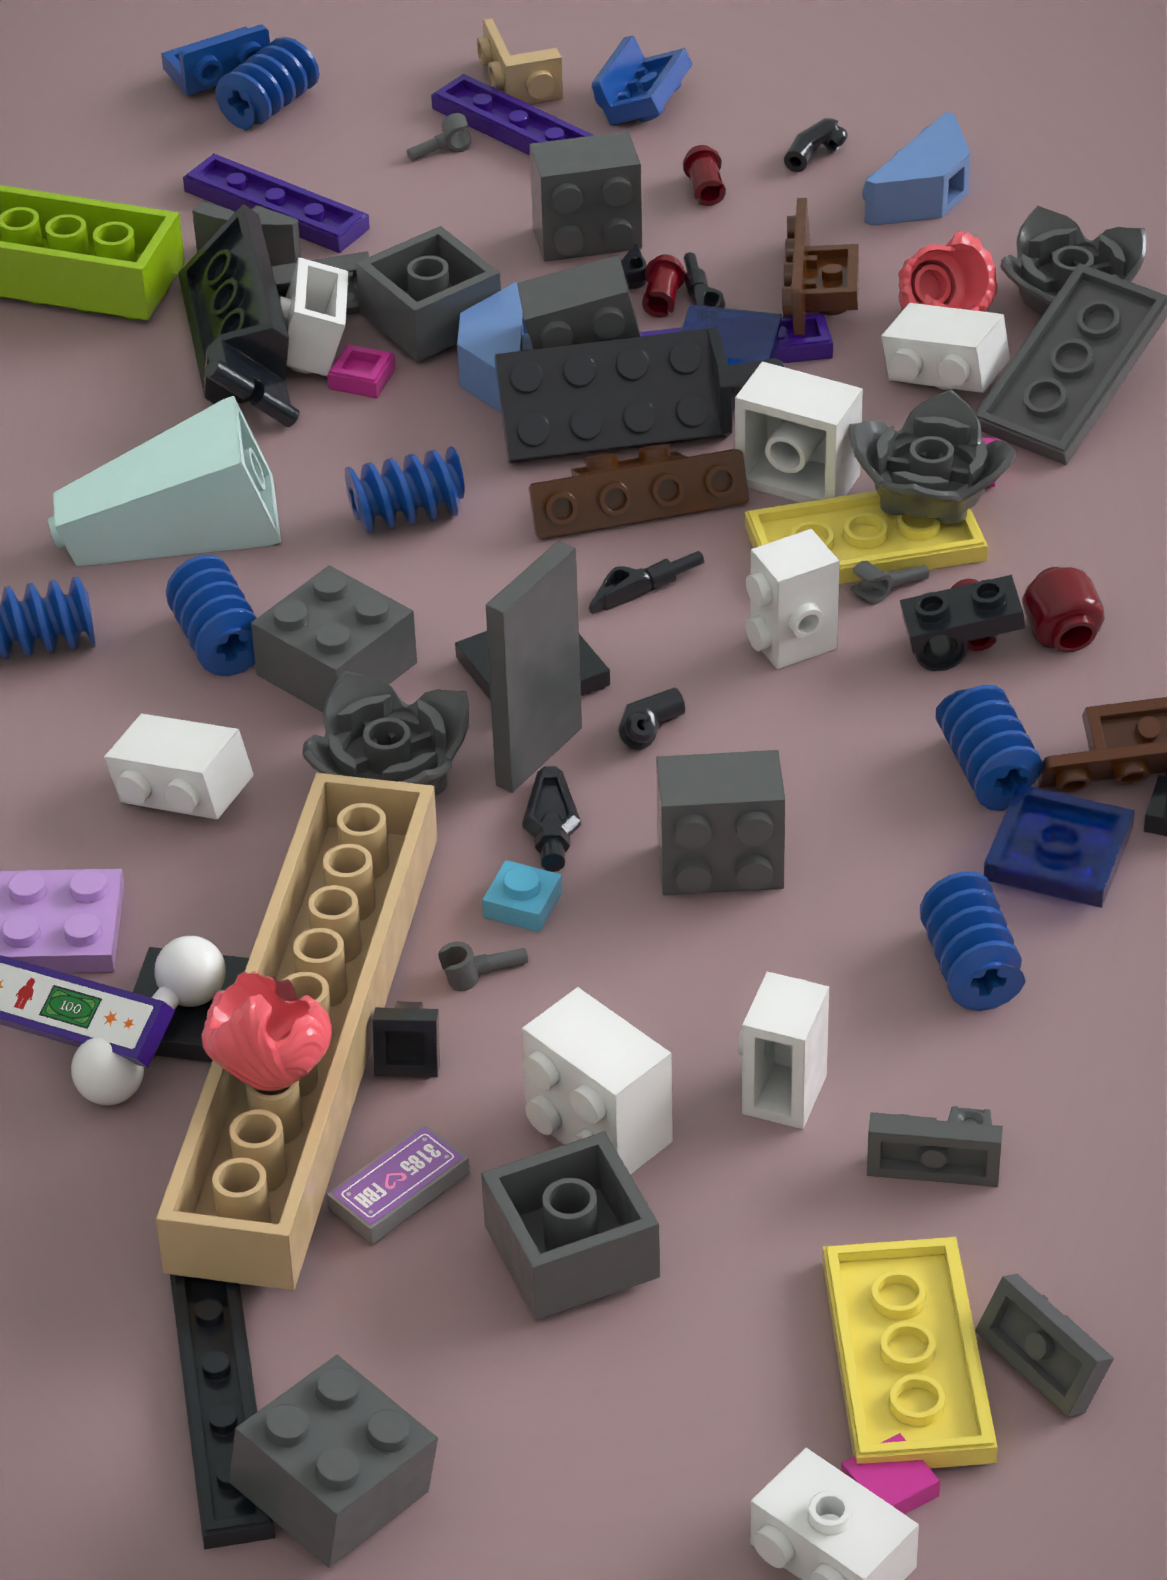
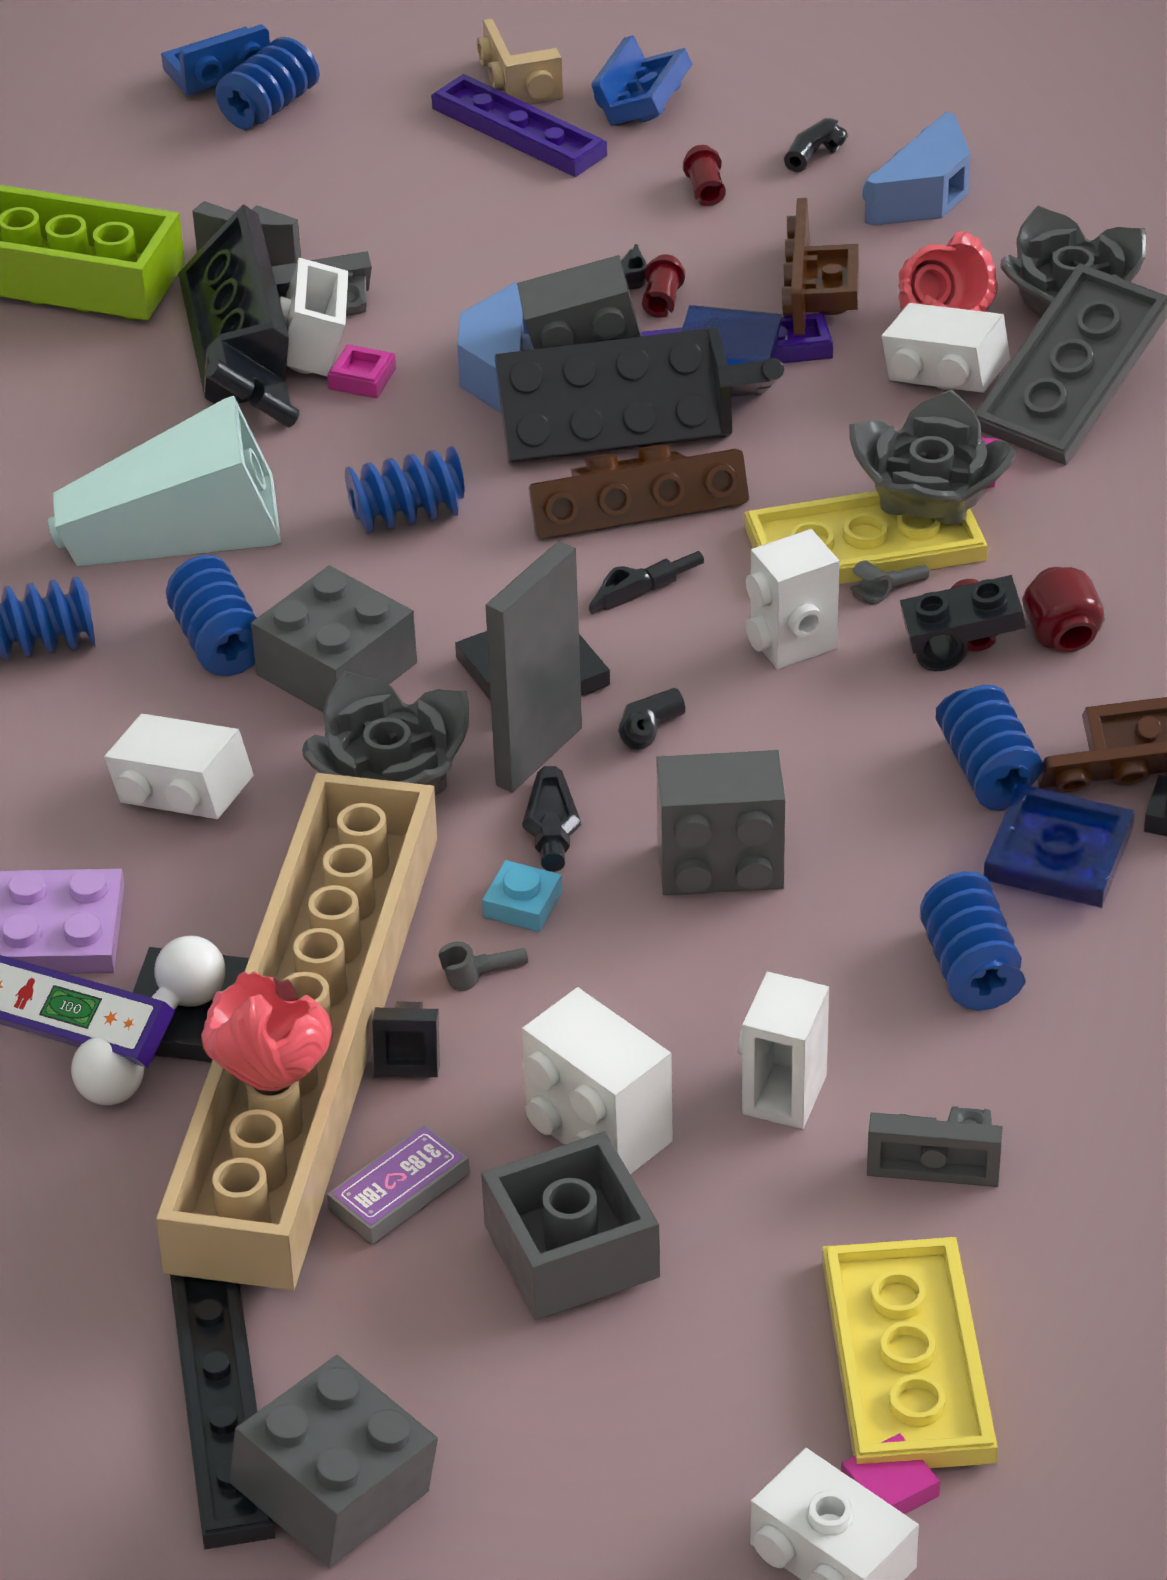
dark purple tile [183,153,370,253] -> none
dark grey brick [356,226,501,362] -> none
dark grey hand [407,113,472,161] -> none
dark grey brick [529,131,642,262] -> none
black hand [683,252,726,326] -> none
white brick [735,361,863,503] -> none
dark grey hinge [975,1274,1114,1417] -> none

